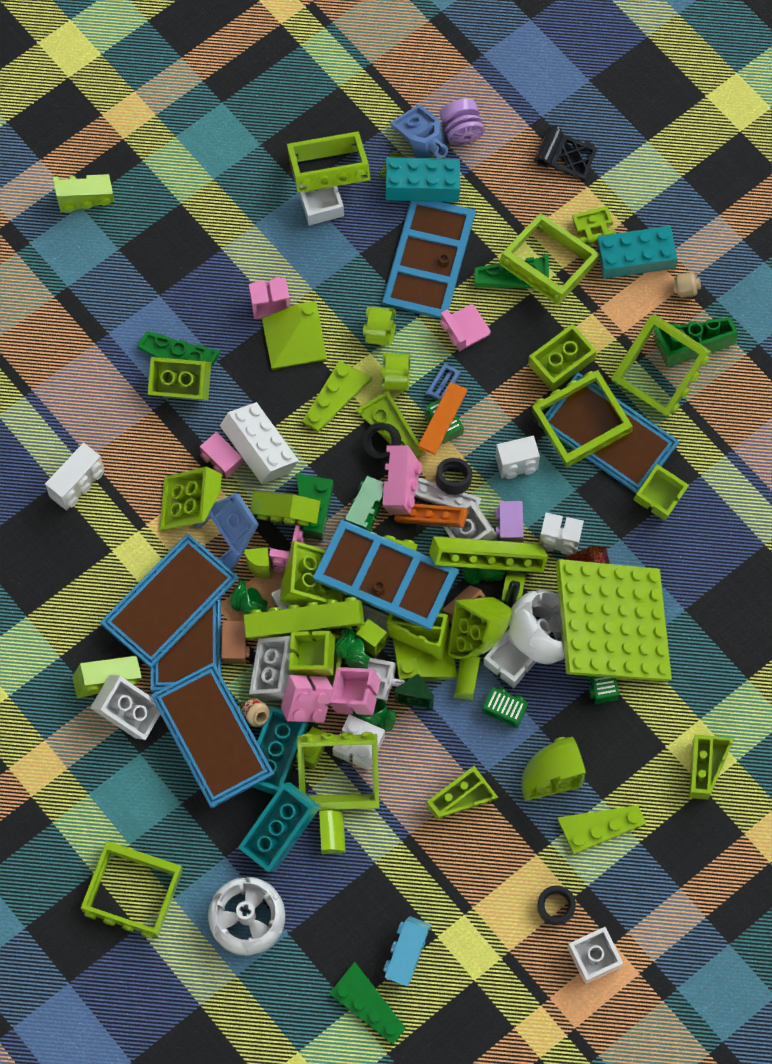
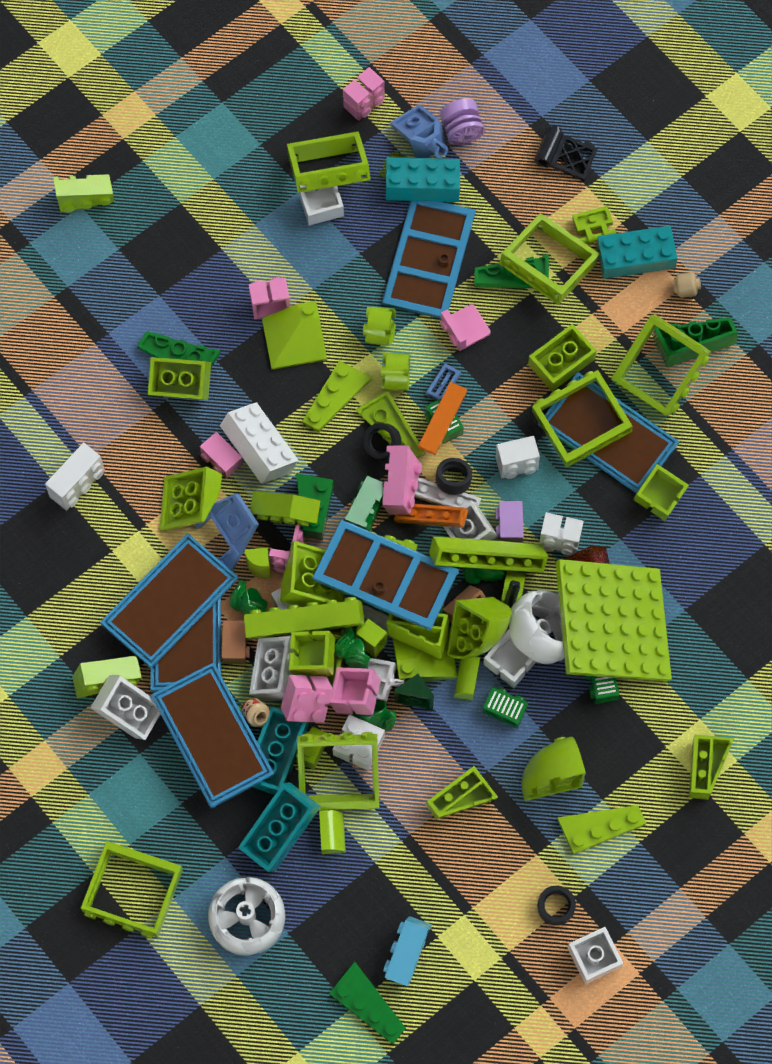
none -> bright pink piece [343,67,385,121]

